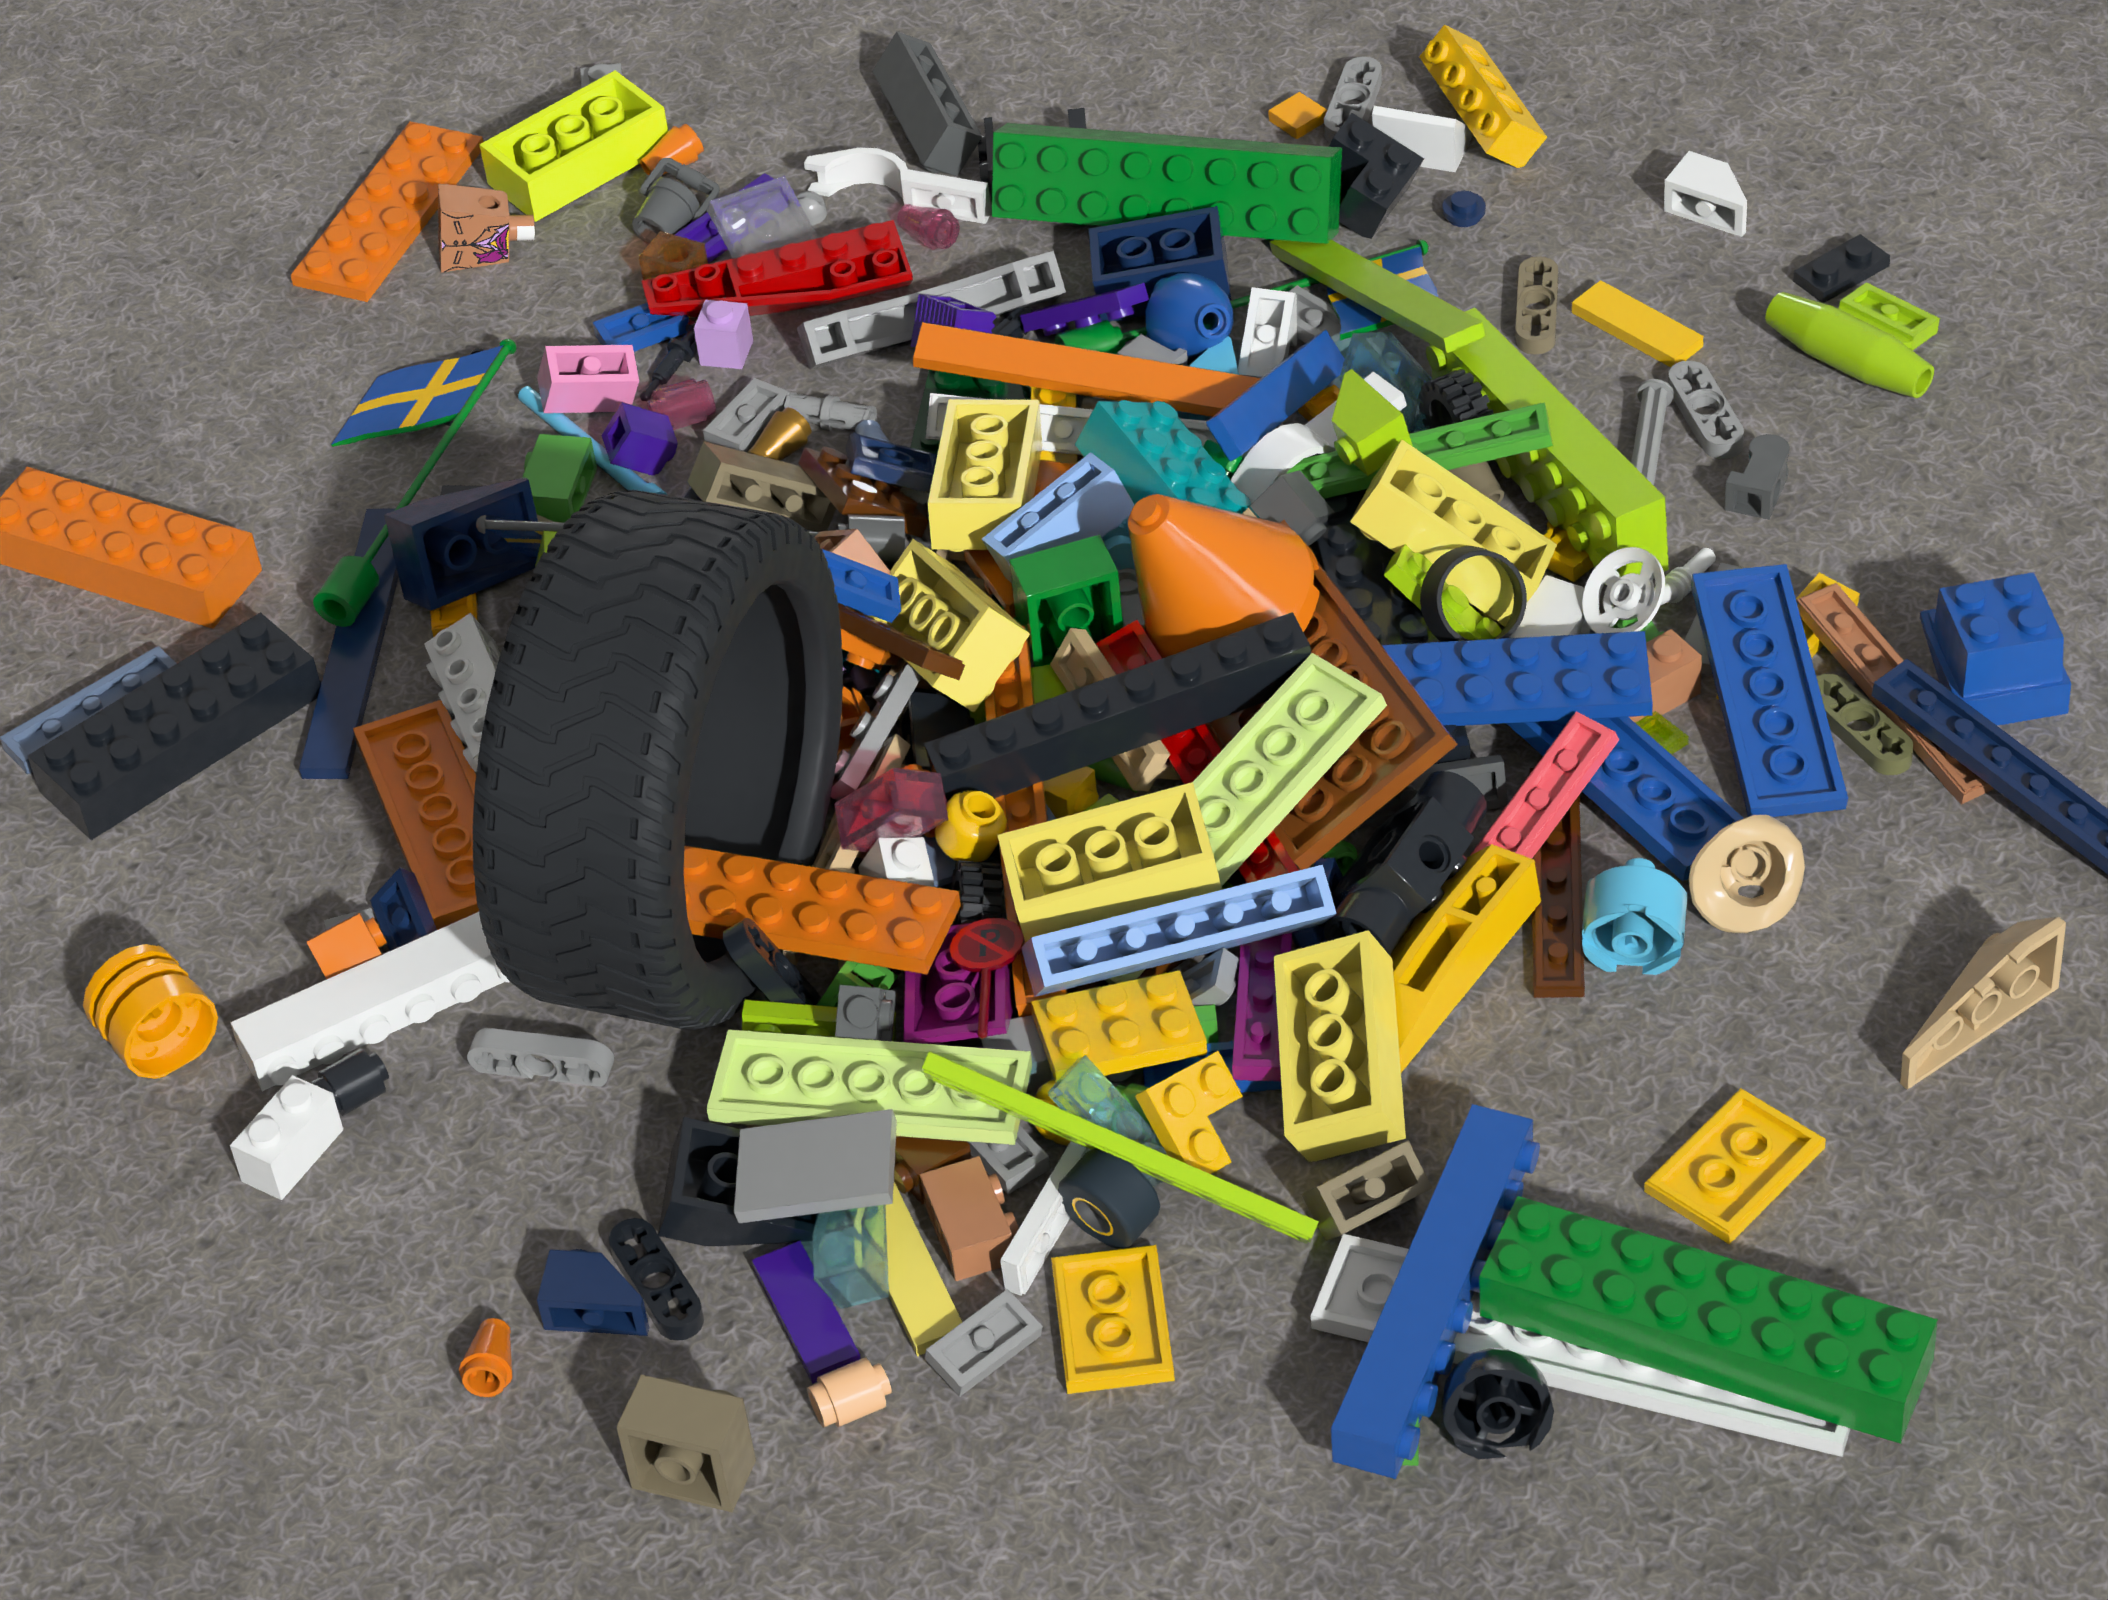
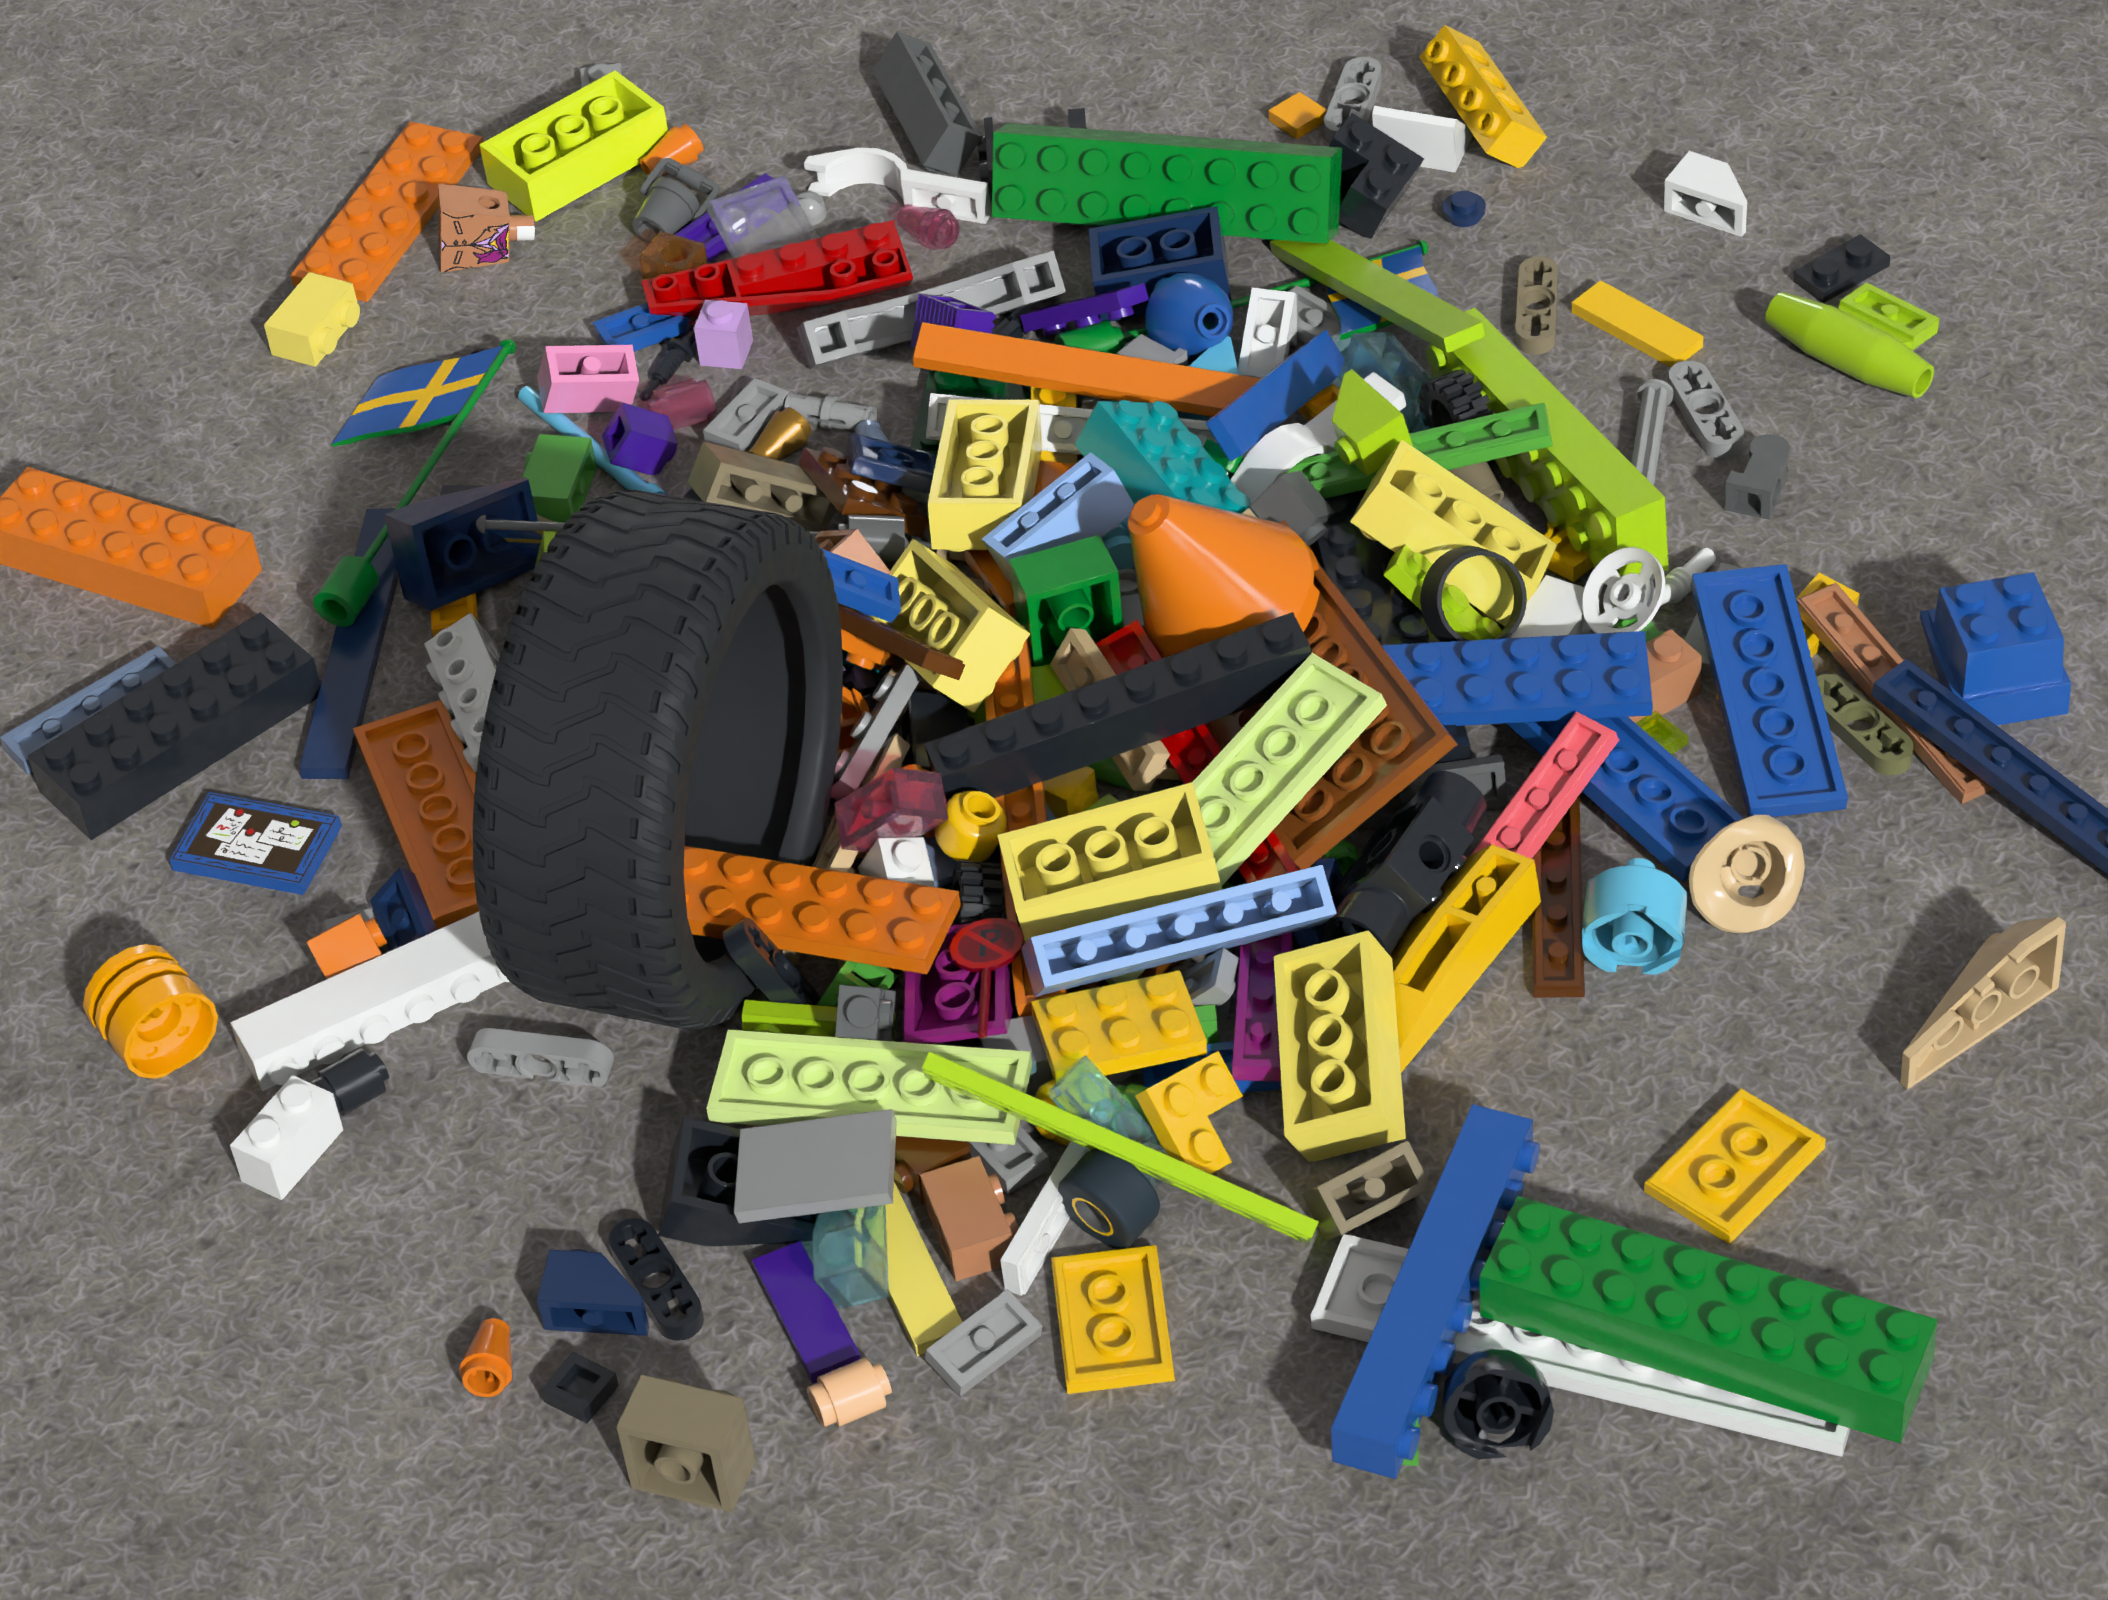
none -> tile [169,792,342,895]
none -> light yellow brick [264,272,360,367]
none -> black plate [541,1352,619,1424]

